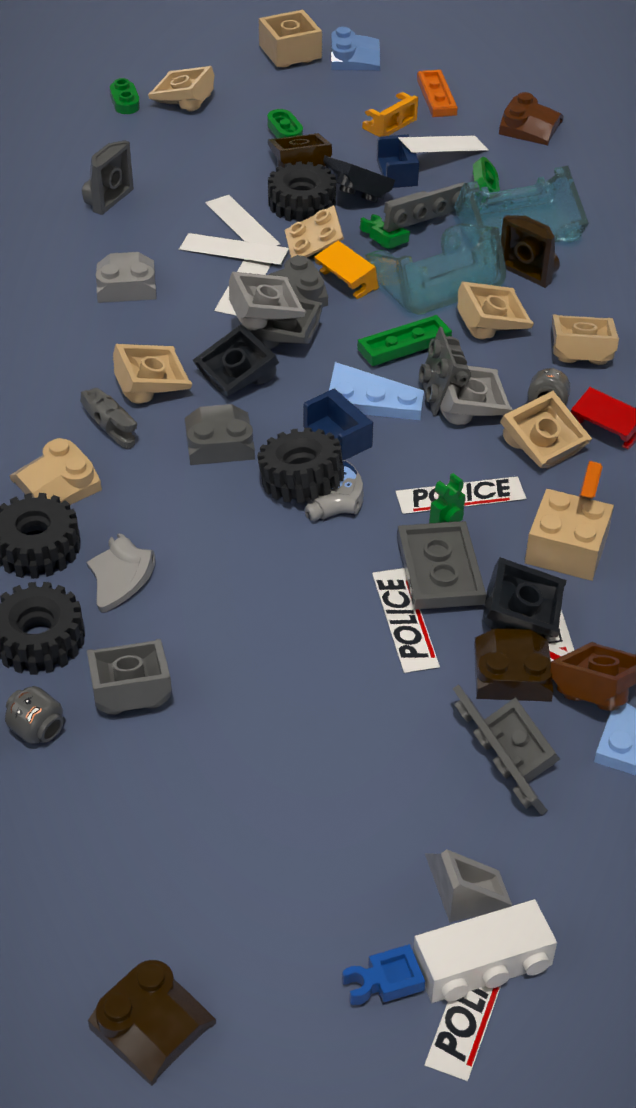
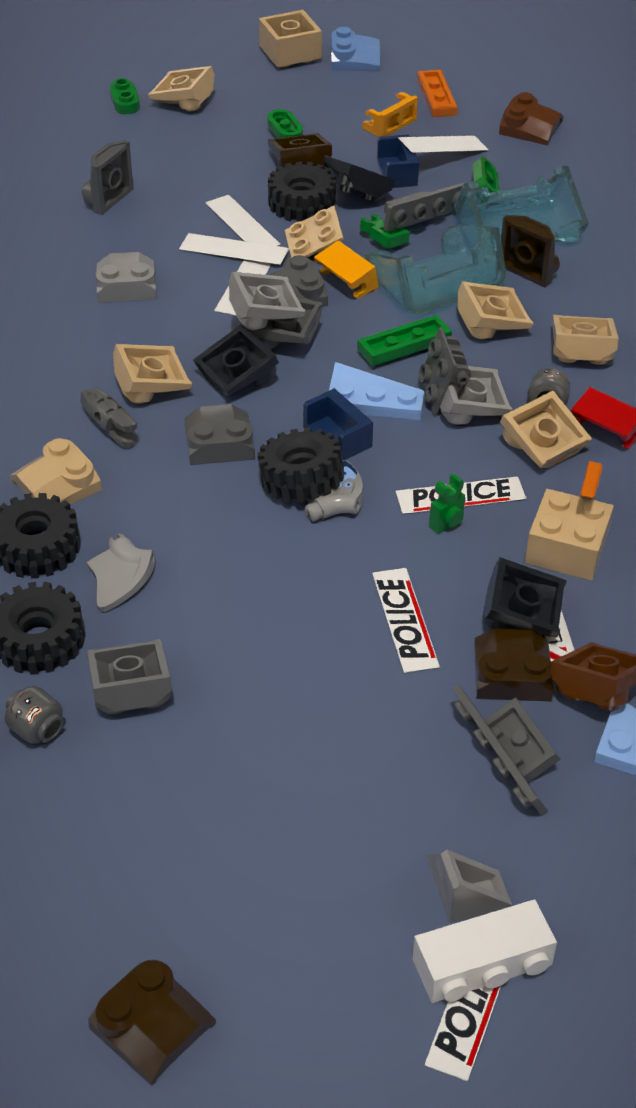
blue plate [342,944,426,1005] -> none
dark grey plate [397,521,486,610] -> none

